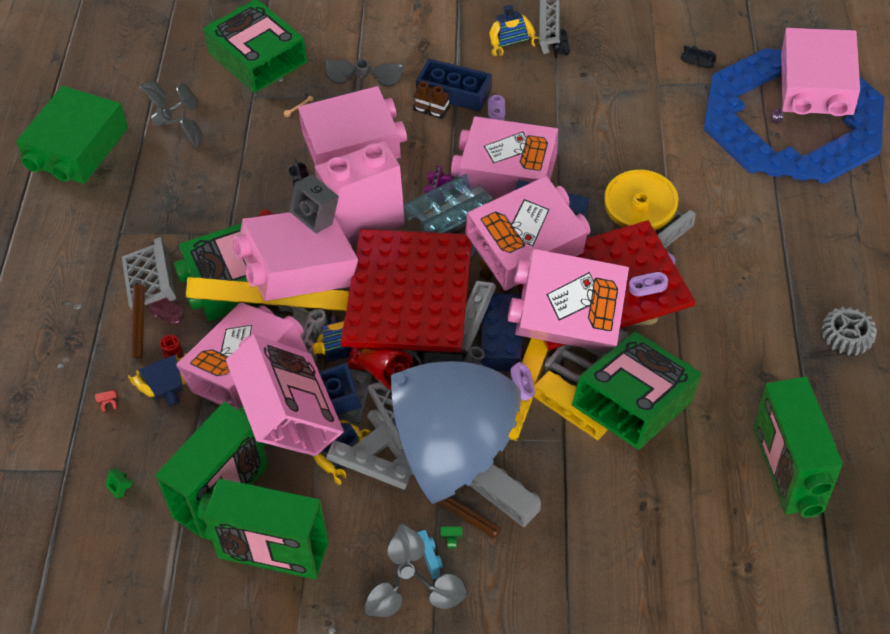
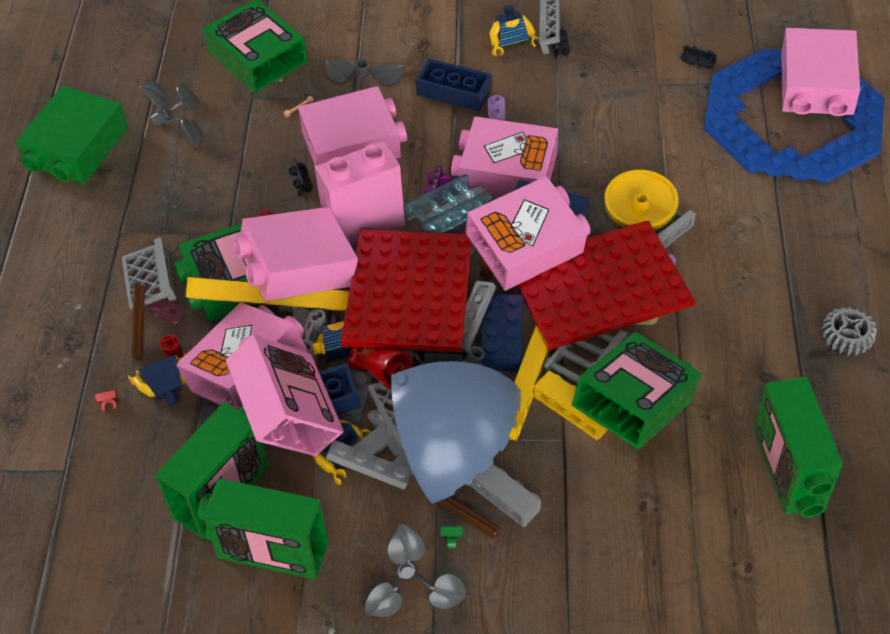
green tile [105,468,133,499] -> none
dark grey brick [289,174,339,233] -> none
reddish brown hips [413,81,450,119] -> none
medium azure plate [417,530,443,579] -> none
bright pink brick [507,249,629,353] -> none
lavender plate [511,362,535,401] -> none
lavender plate [629,272,668,296] -> none
clear purple plate [770,108,784,125] -> none

